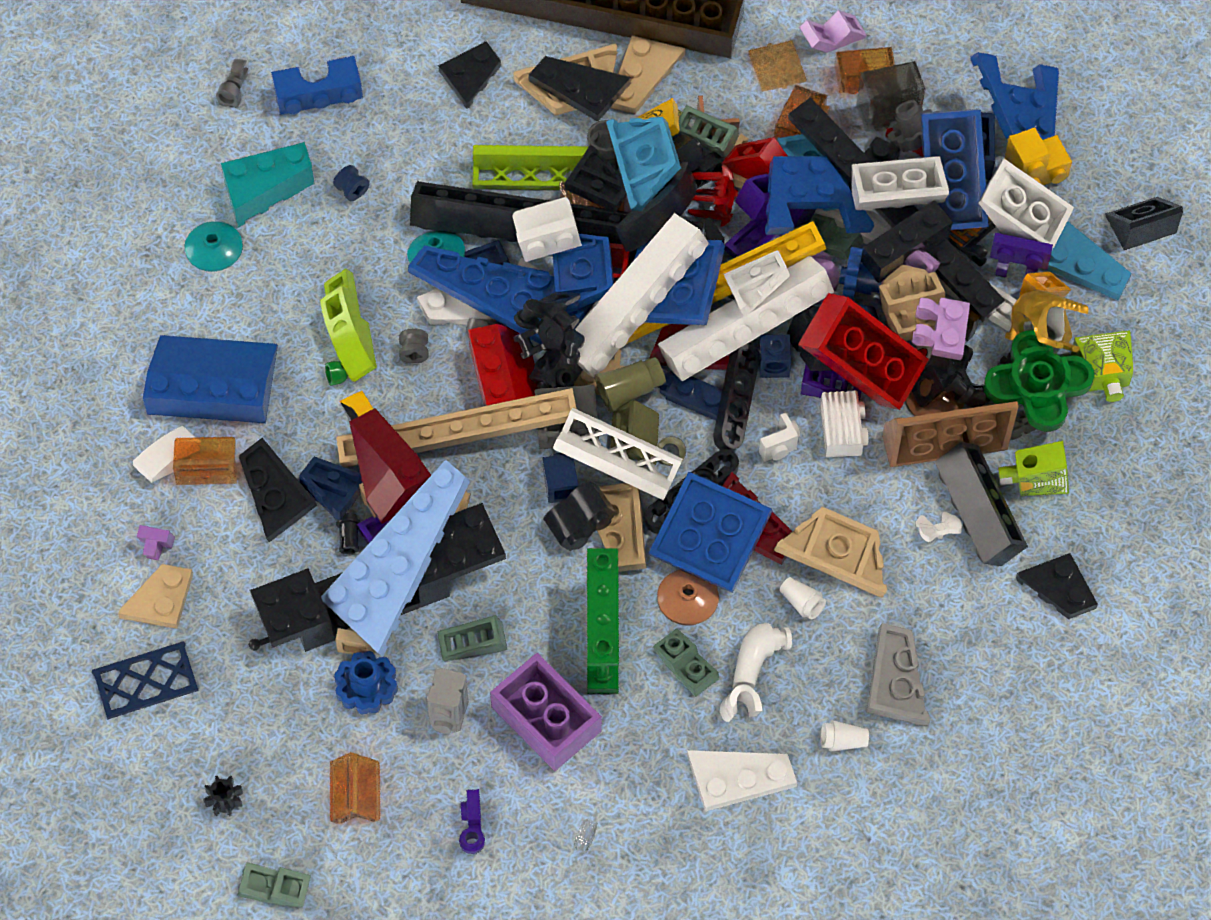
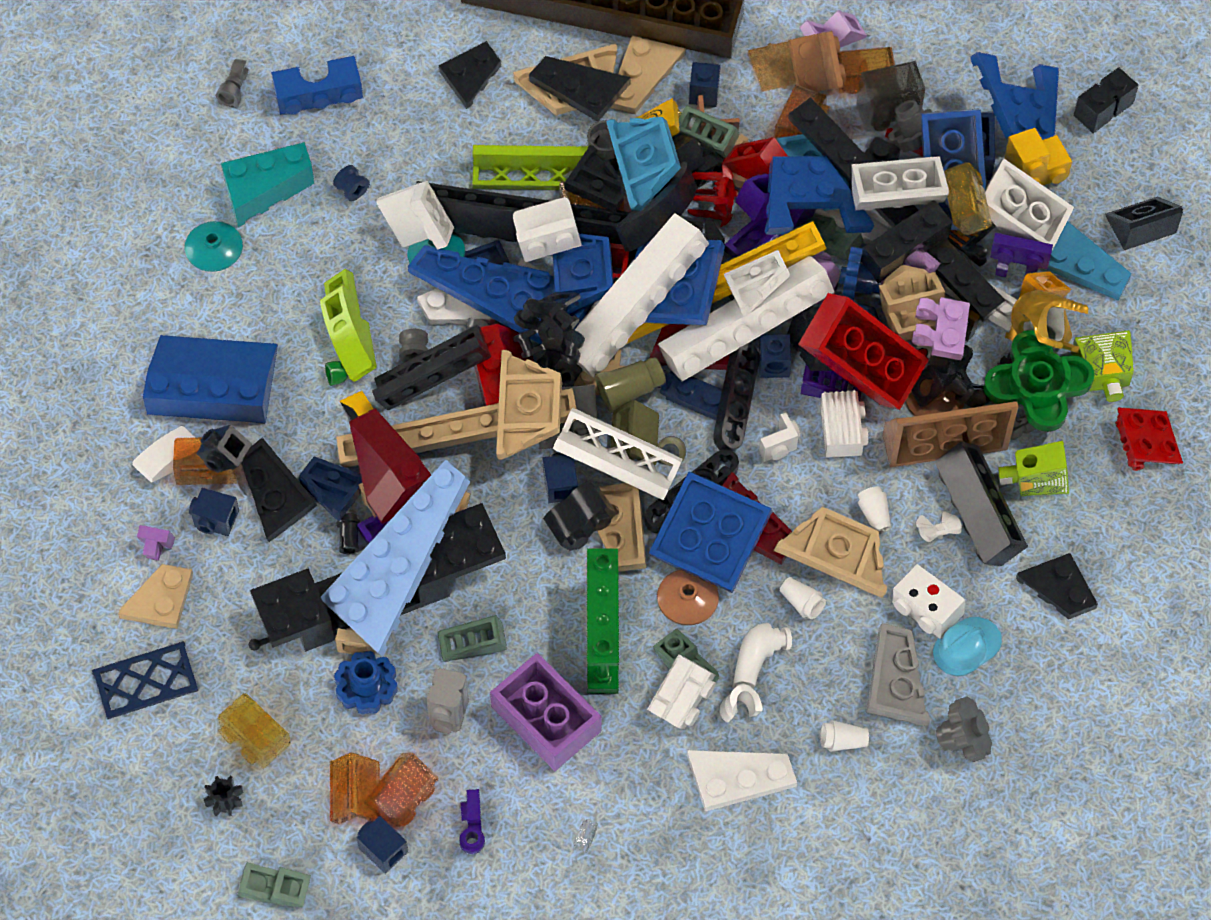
none -> dark blue brick [189,488,239,537]
none -> black brick [196,425,252,473]
none -> clear yellow brick [218,693,291,768]
none -> dark blue brick [356,816,408,874]
none -> clear orange brick [363,752,439,827]
none -> black fence [372,325,491,410]
none -> white bracket [376,181,454,250]
none -> tan wing [496,350,562,460]
none -> white brick [647,654,716,730]
none -> dark blue brick [689,62,721,107]
none -> medium nougat bracket [788,31,846,96]
none -> white cone [857,486,892,534]
none -> white brick [892,564,965,639]
none -> medium azure piece [933,617,1002,676]
none -> dark grey plant [936,696,992,762]
none -> clear yellow brick [944,162,992,235]
none -> black piece [1073,67,1139,133]
none -> red hinge [1115,407,1183,471]

